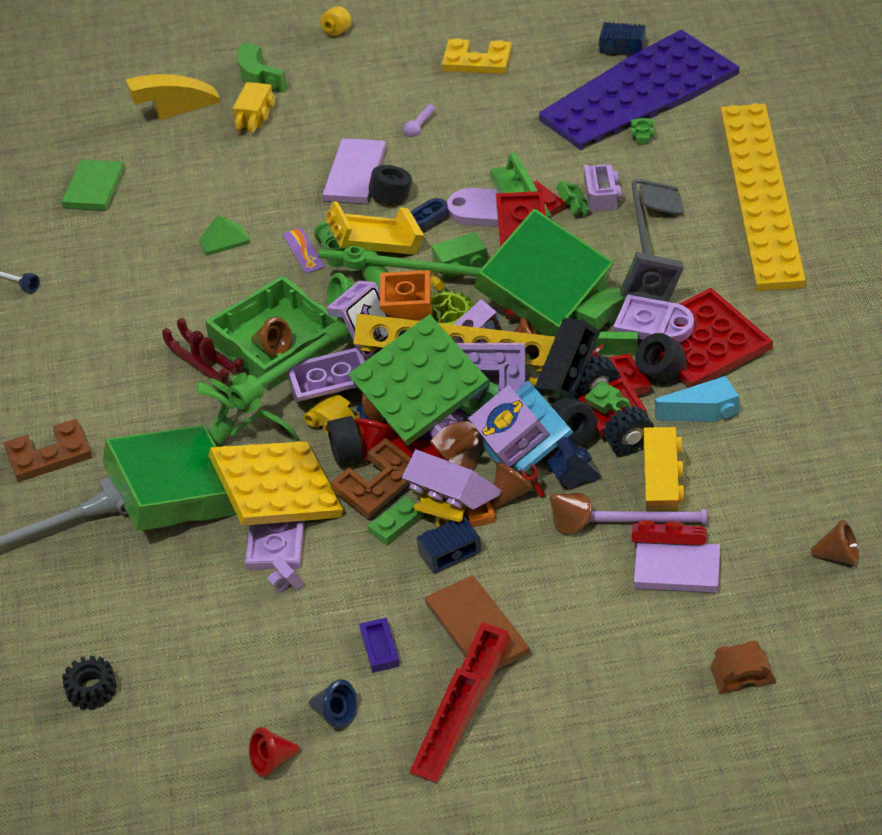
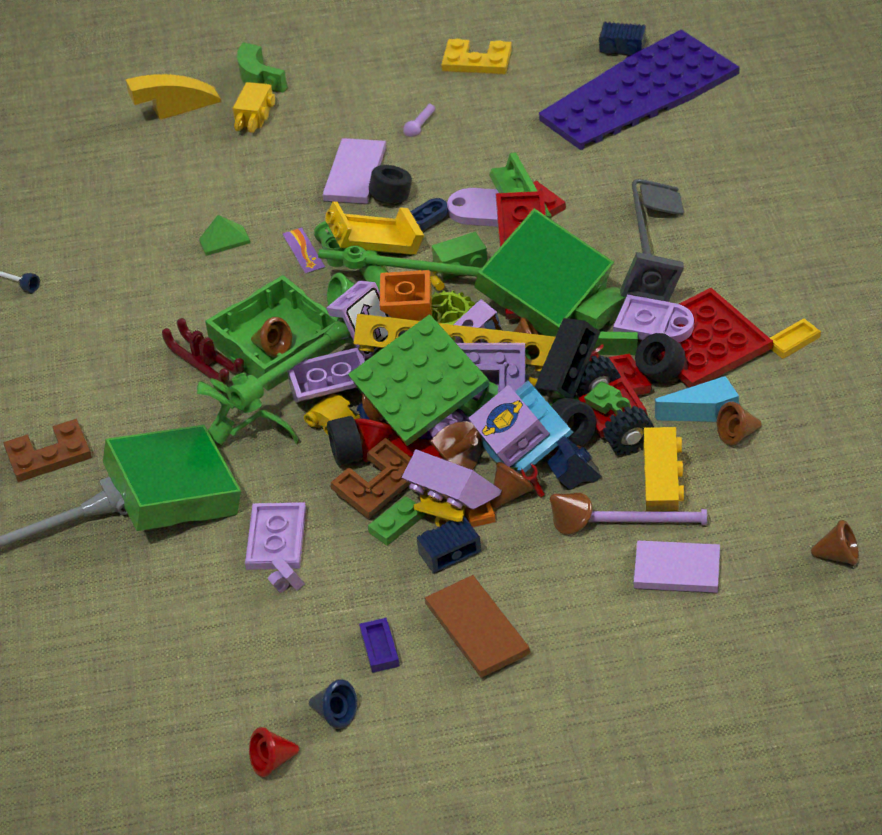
bright green tile [62,159,125,211] -> none
black tyre [62,656,117,710] -> none
yellow plate [208,441,343,526] -> none
yellow head [320,6,351,37] -> none
red slope [409,622,511,784] -> none
bright green plate [556,181,590,217] -> none
lavender window [584,164,621,212] -> none
bright green piece [631,118,654,144] -> none
red hinge [632,520,707,545] -> none
dark orange cylinder [710,641,776,695] -> none
yellow plate [721,103,806,291] -> none
none -> dark orange hat [717,401,762,446]
none -> yellow tile [770,318,821,359]

